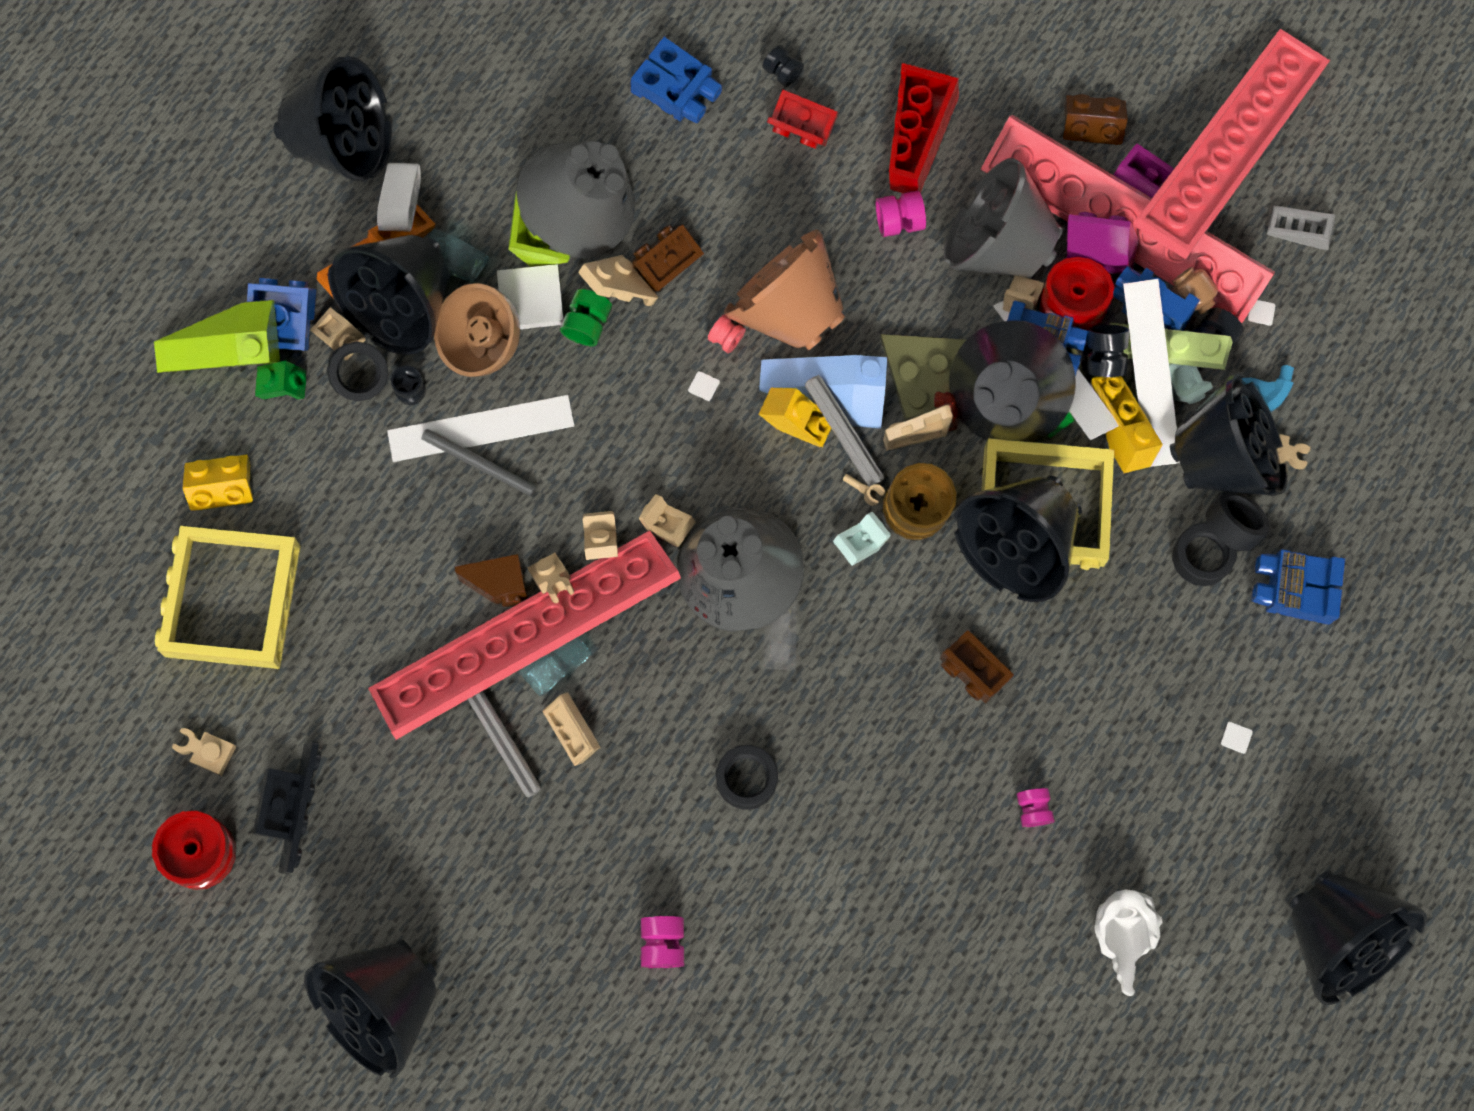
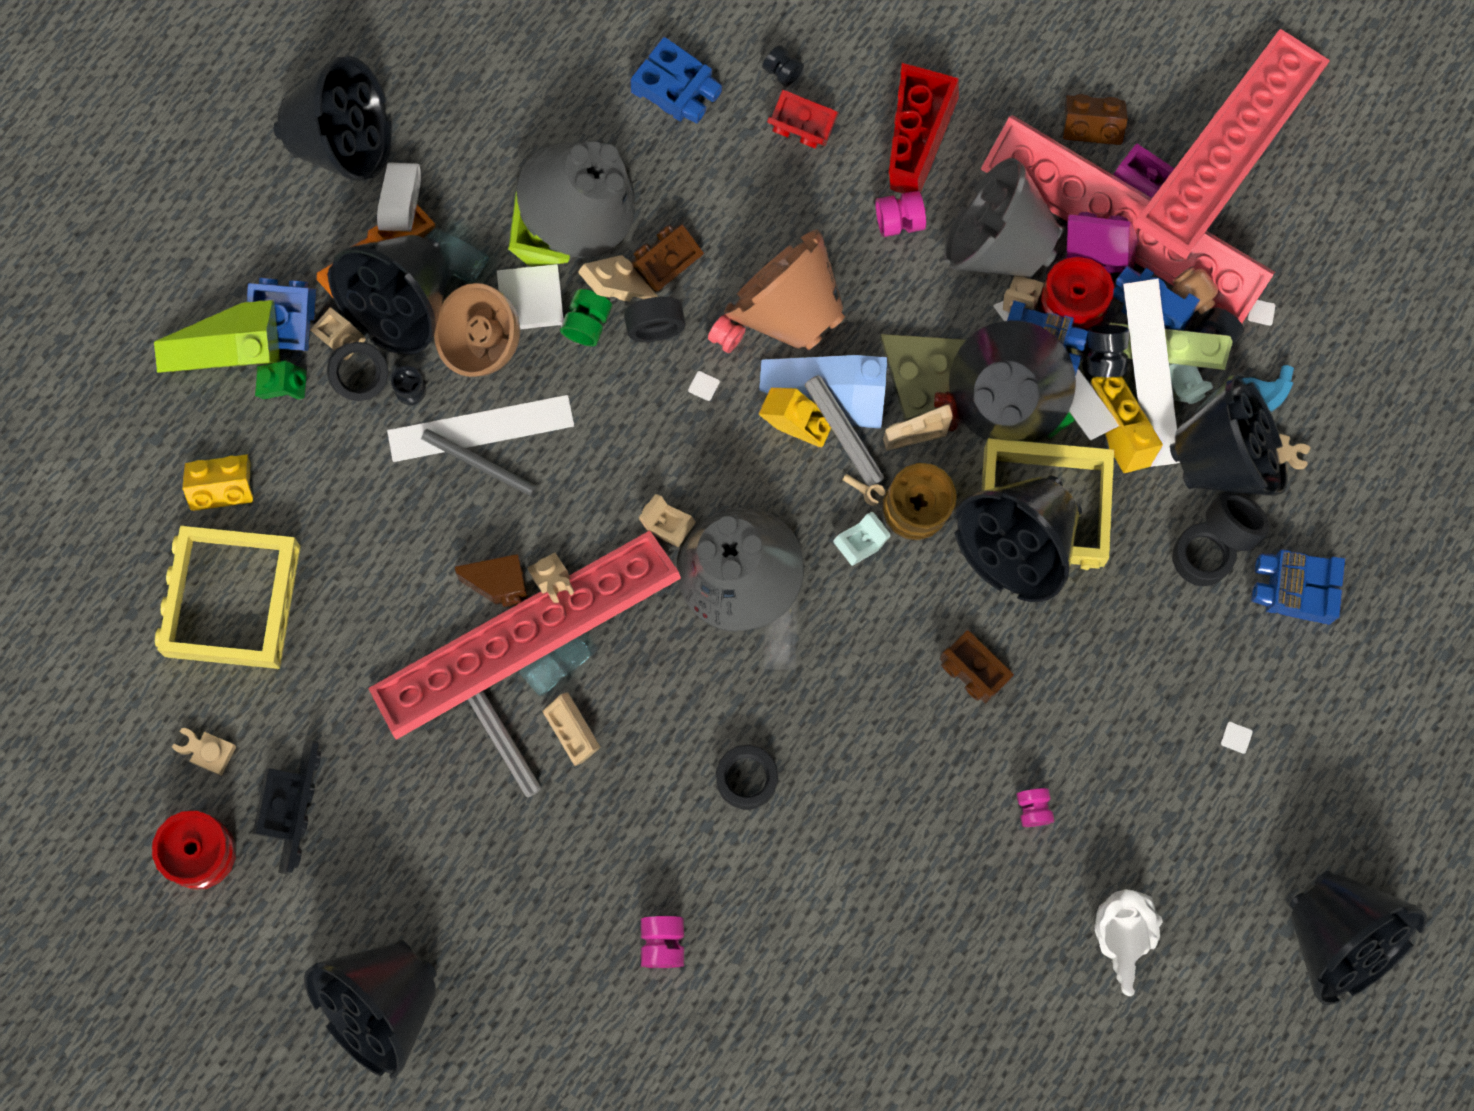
tan bracket [583,511,618,560] -> none
light grey slope [1267,205,1335,250] -> none
none -> black tyre [624,296,686,342]

